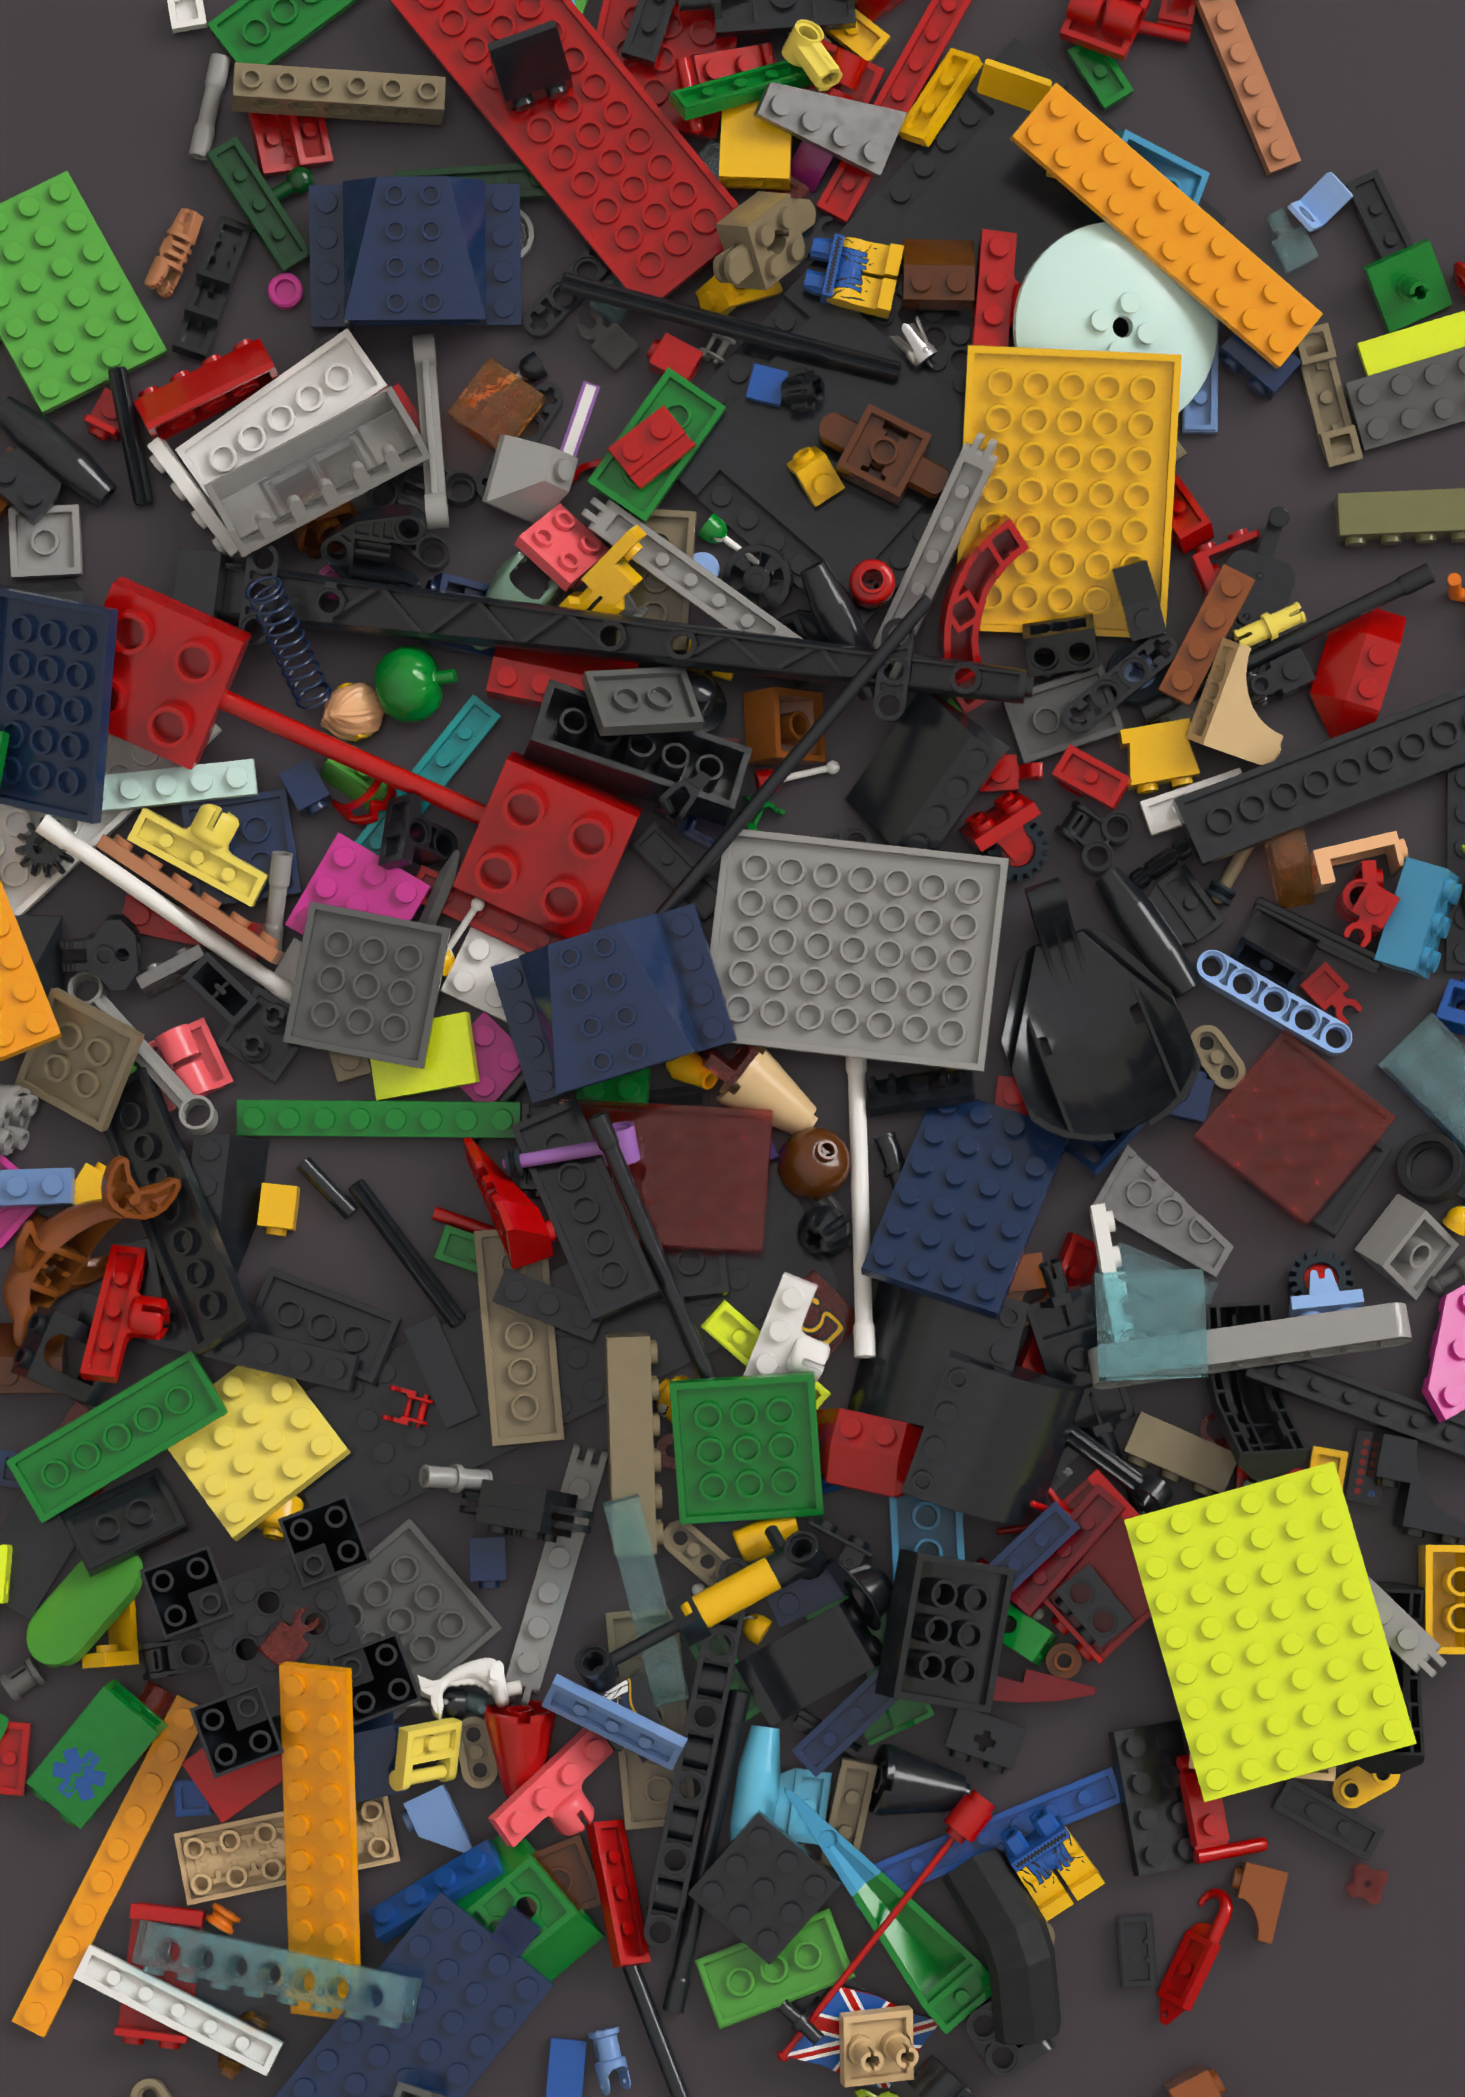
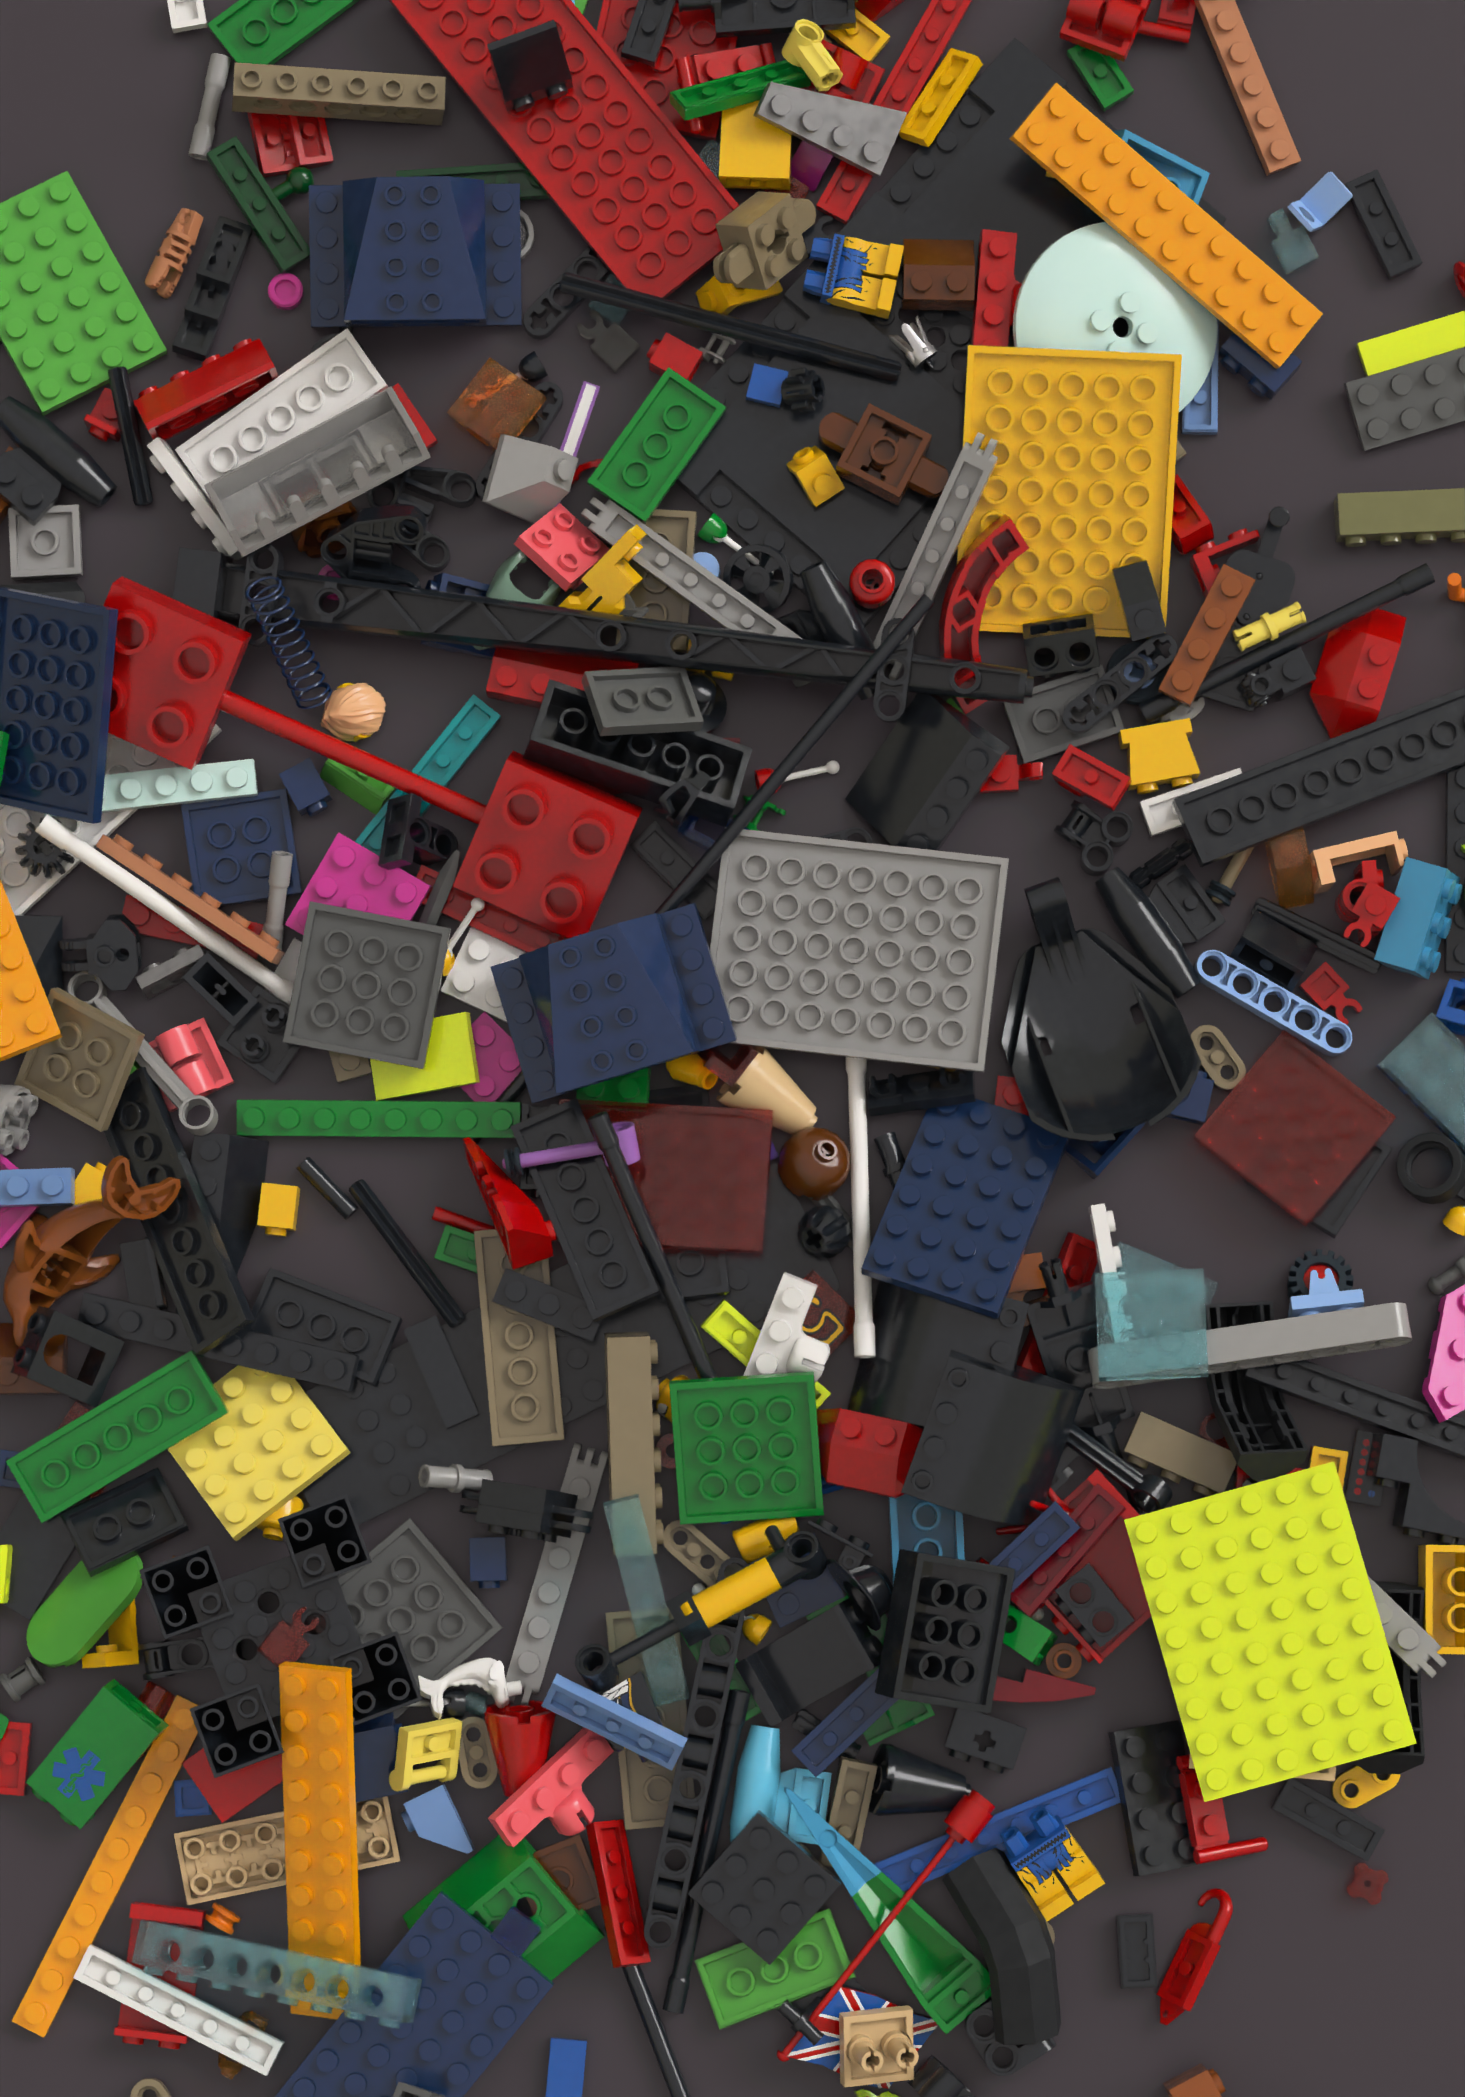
red plate [80,1244,170,1383] -> none
light yellow plate [127,803,269,907] -> none
red helmet [331,779,397,825] -> none
blue plate [369,1839,503,1944] -> none
green piece [375,645,457,723] -> none
red piece [381,1385,434,1428] -> none
light grey piece [412,333,449,529] -> none
medium blue piece [587,2026,631,2096] -> none
red plate [608,405,696,490] -> none
dark orange slope [743,687,826,766] -> none
red plate [958,791,1050,882] -> none
yellow slope [977,58,1052,111] -> none
flat silver wing [1092,1144,1234,1278] -> none
tan arch [1186,637,1283,766] -> none
dark orange arch [1231,1861,1288,1944] -> none
dark tan slope [1296,323,1363,468] -> none
light grey slope [1354,1194,1459,1300] -> none
green tile [1362,238,1453,333] -> none

